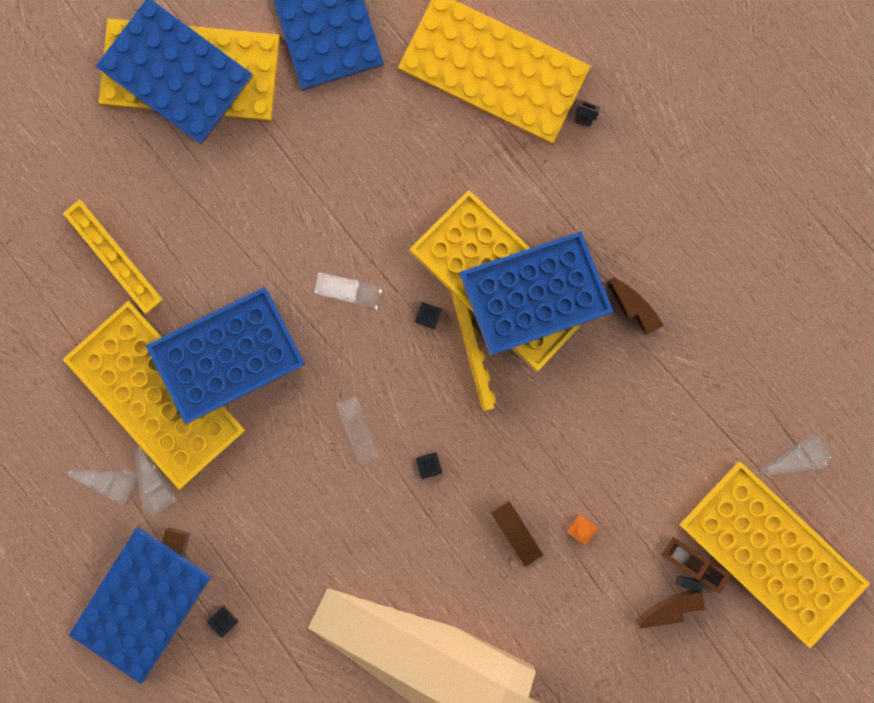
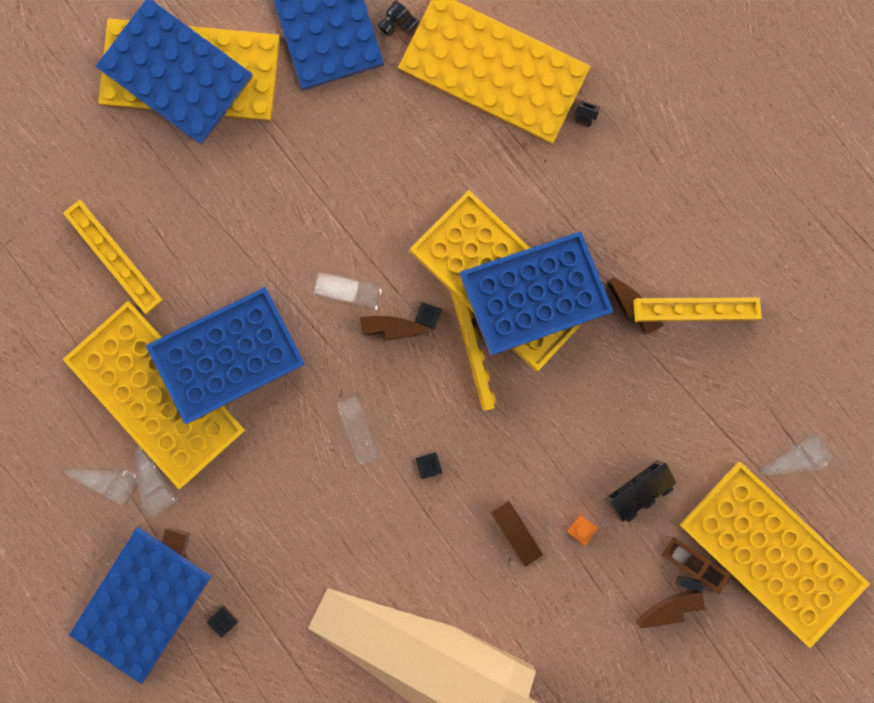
none -> reddish brown slope [360,316,429,341]
none -> black piece [377,0,419,37]
none -> black slope [604,461,677,522]
none -> yellow plate [633,298,762,322]

